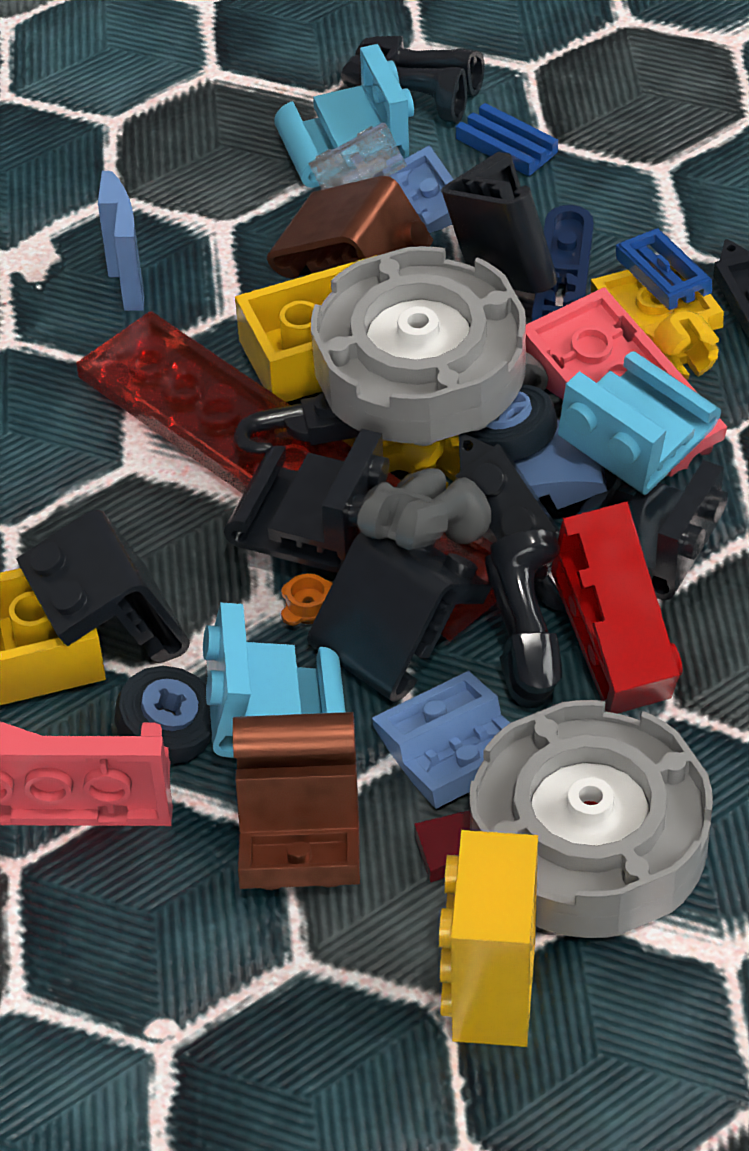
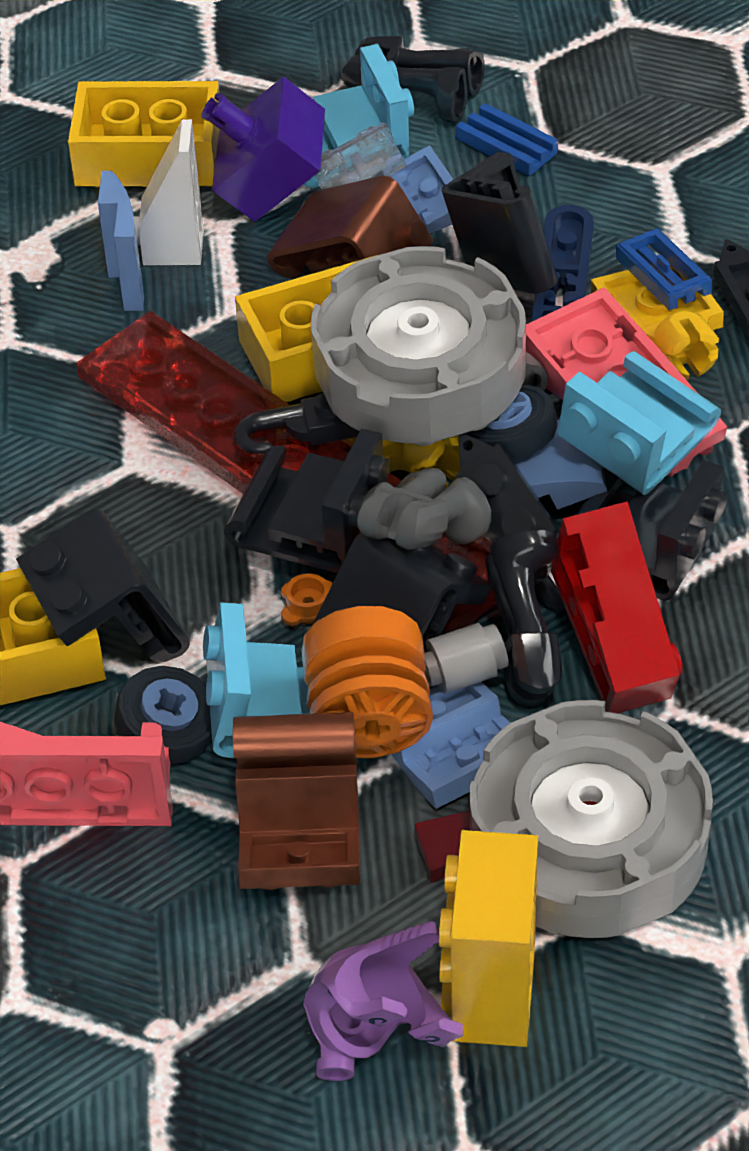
none -> yellow brick [68,81,219,187]
none -> white slope [134,119,204,265]
none -> dark purple brick [201,76,325,222]
none -> orange wheel [301,606,433,758]
none -> medium lavender piece [303,921,463,1081]
none -> light grey brick [425,623,508,694]

